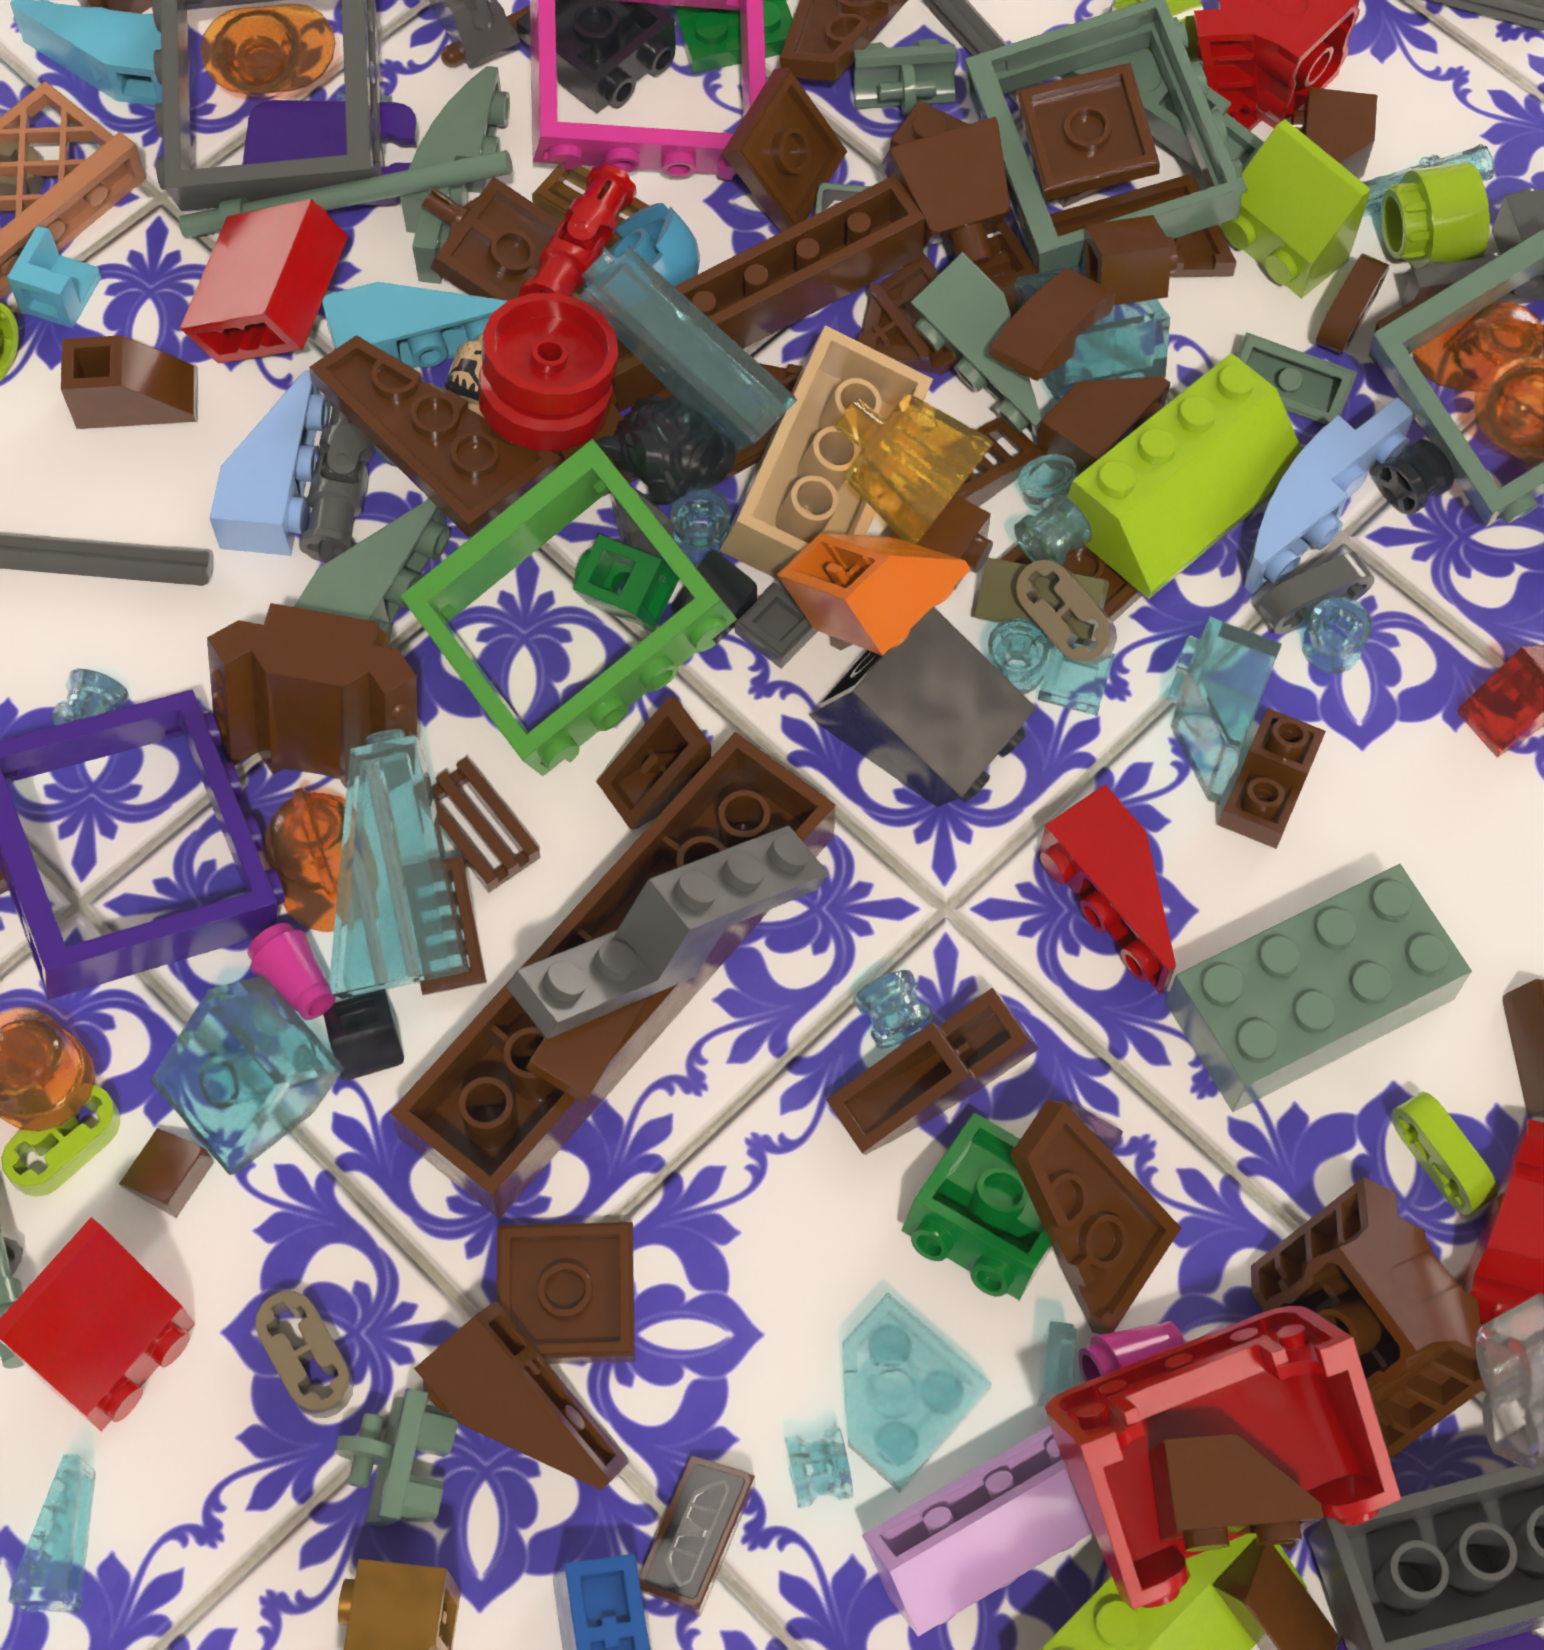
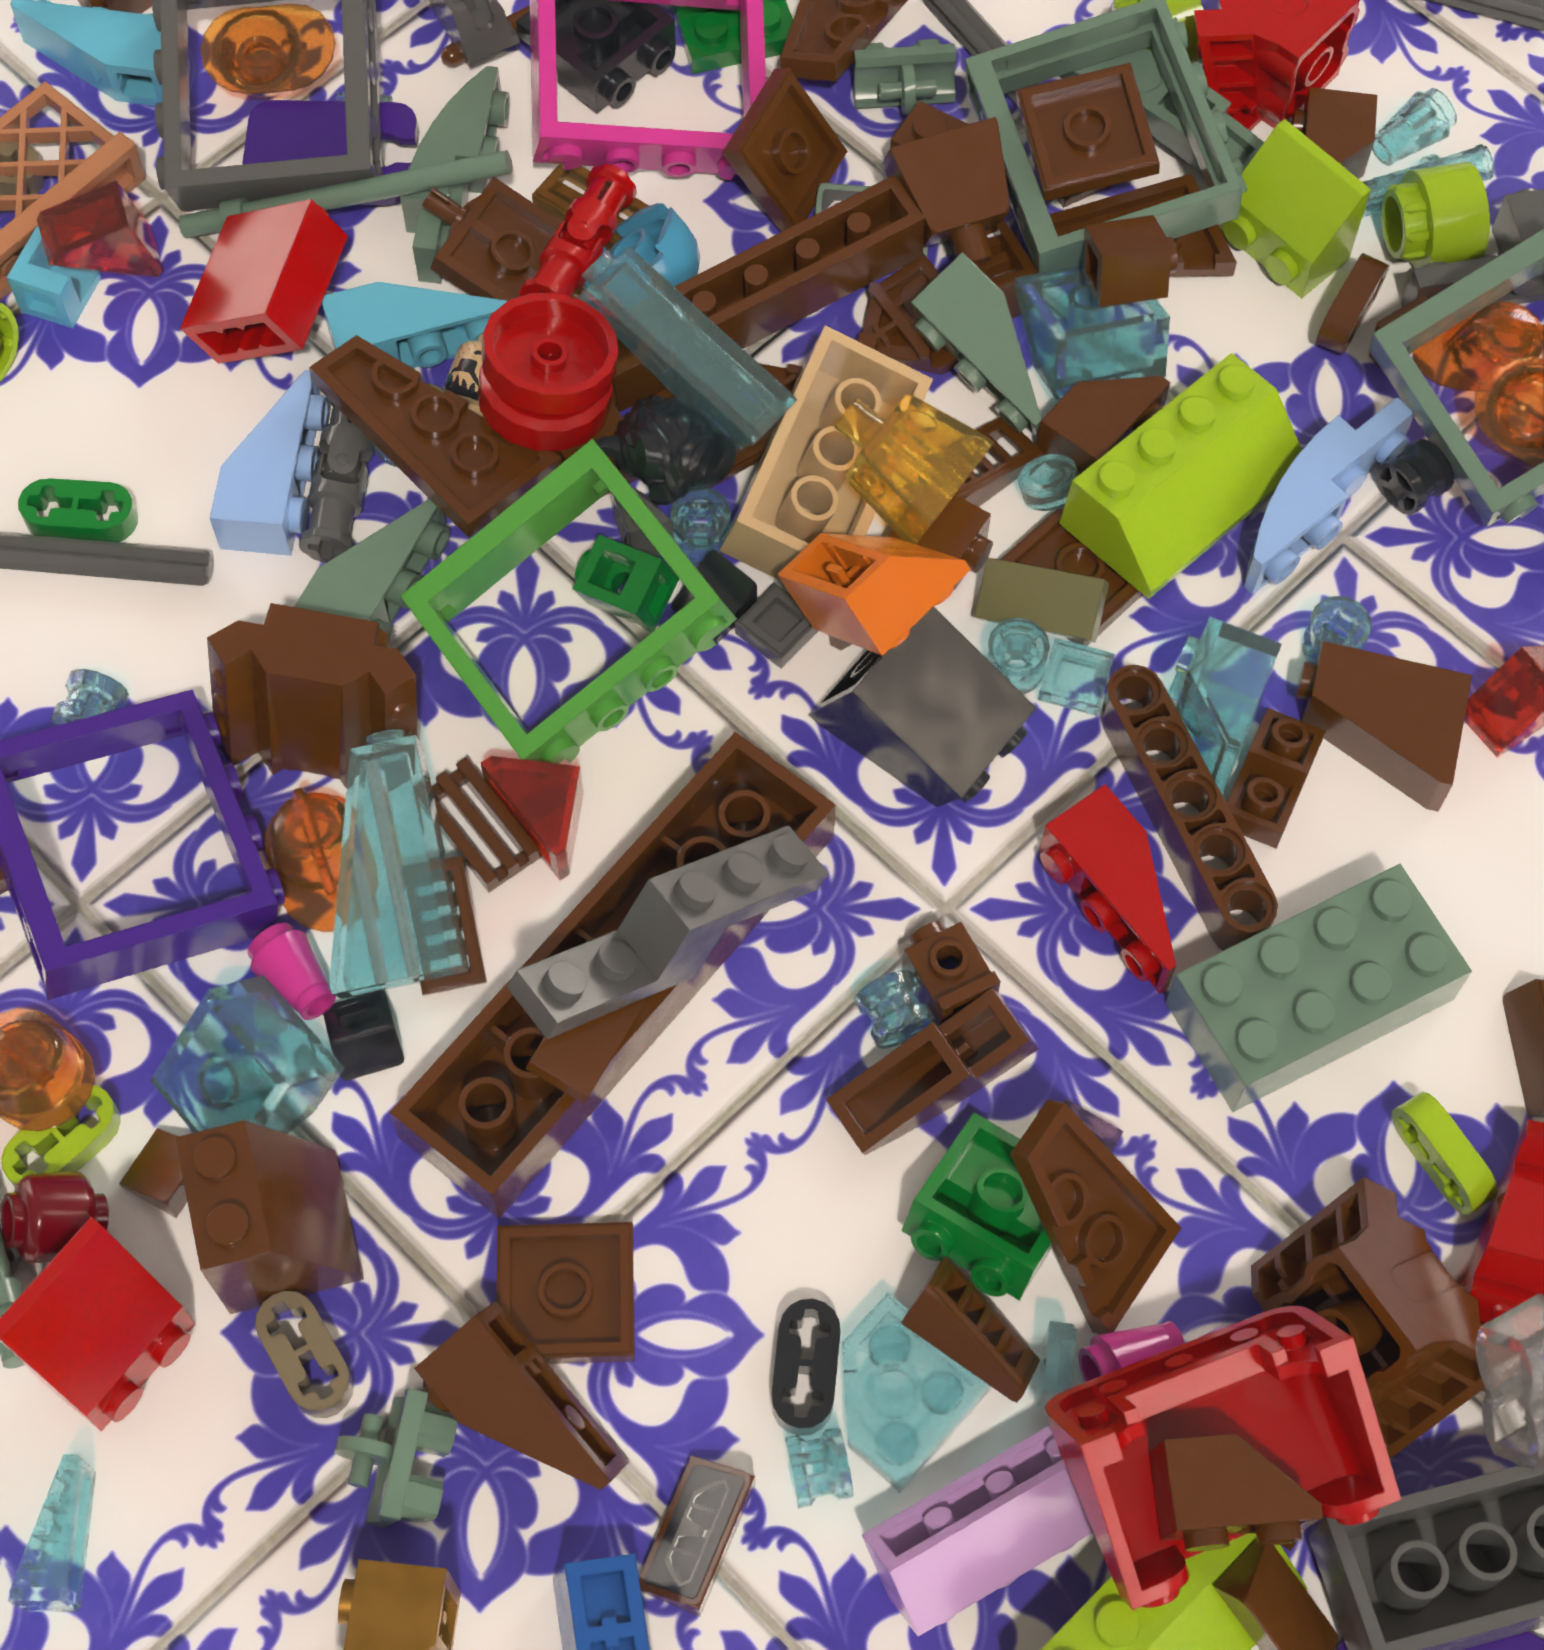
reddish brown slope [60,335,196,429] -> none
reddish brown slope [596,697,711,829] -> none
reddish brown slope [989,267,1115,381] -> none
clear light blue wheel [1014,493,1092,565] -> none
dark tan beam [1016,559,1117,665] -> none
sand green slope [1236,332,1358,425] -> none
dark grey beam [1259,552,1375,634] -> none
none -> dark red head [1,1171,109,1264]
none -> green beam [18,478,138,542]
none -> clear red slope [37,180,163,277]
none -> reddish brown slope [175,1120,364,1314]
none -> clear red slope [481,756,584,881]
none -> black beam [771,1299,841,1436]
none -> reddish brown slope [901,1257,1040,1403]
none -> reddish brown brick [902,921,1001,1026]
none -> reddish brown beam [1100,665,1278,951]
none -> reddish brown slope [1295,641,1472,812]
none -> clear light blue cone [1372,87,1457,166]

